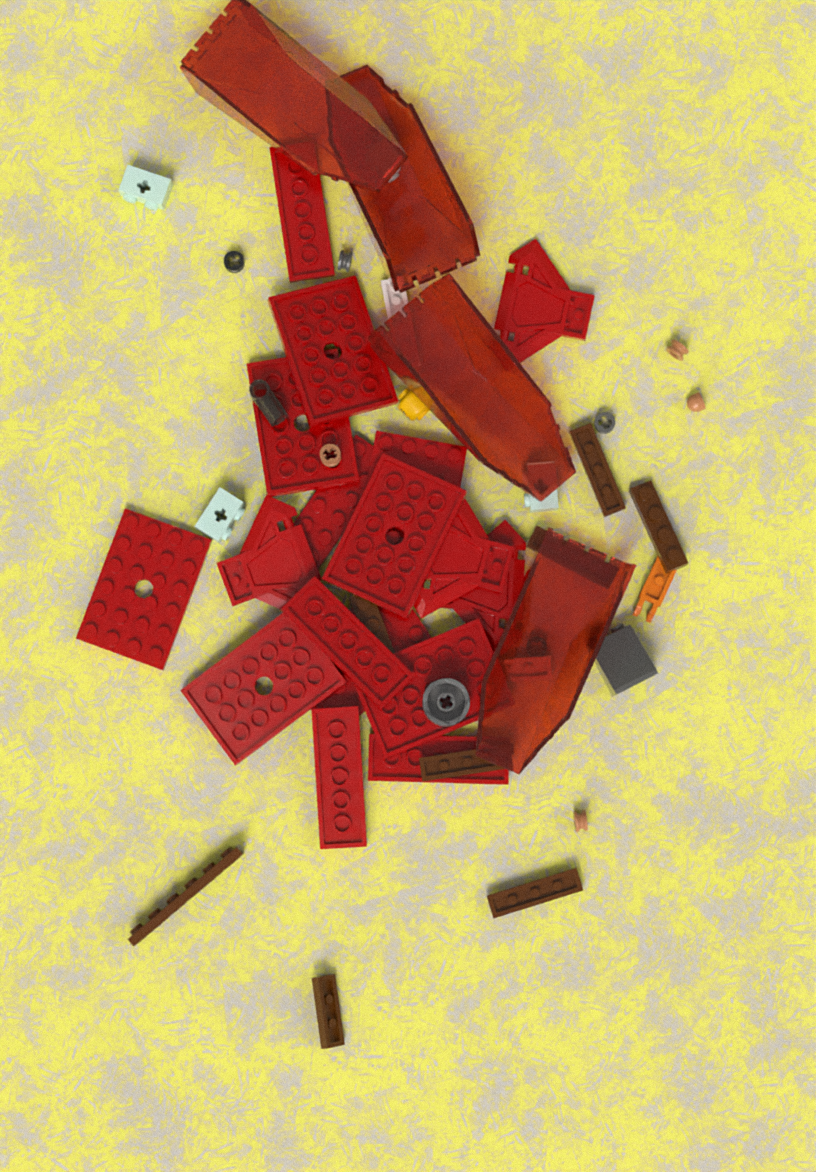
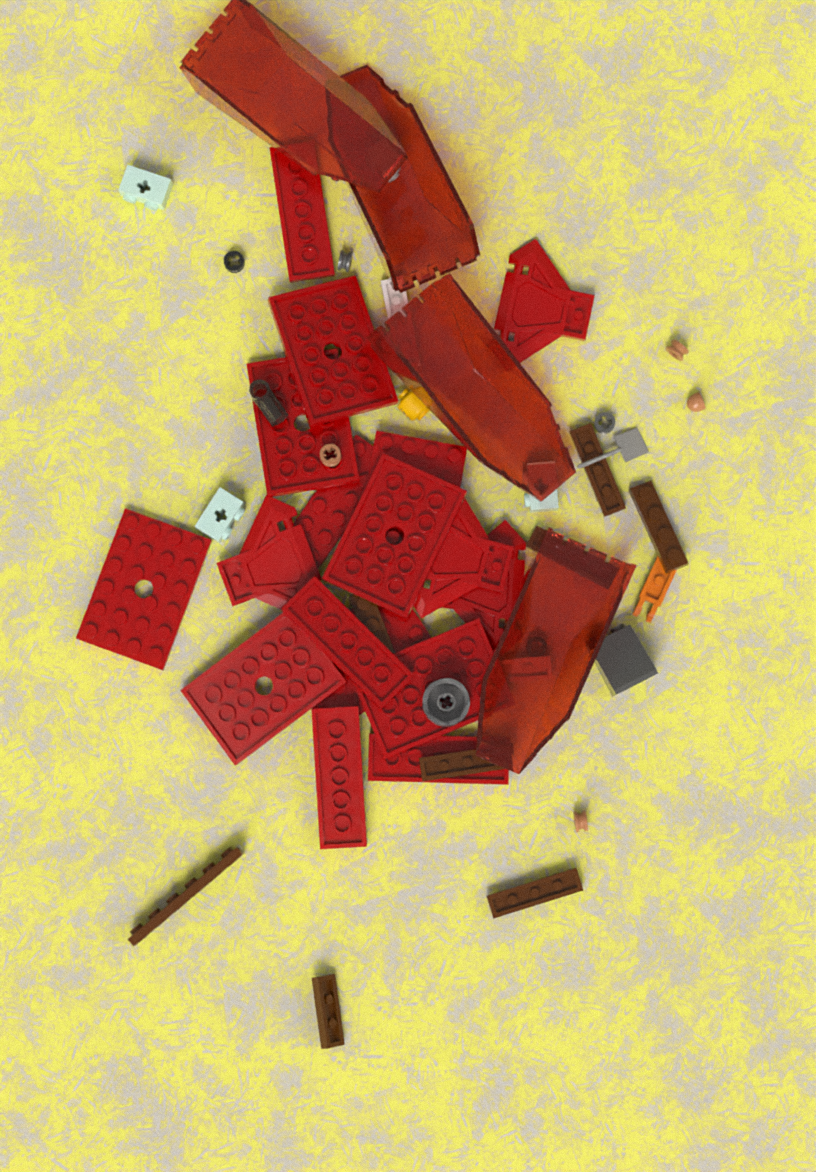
none -> light grey piece [577,428,649,469]

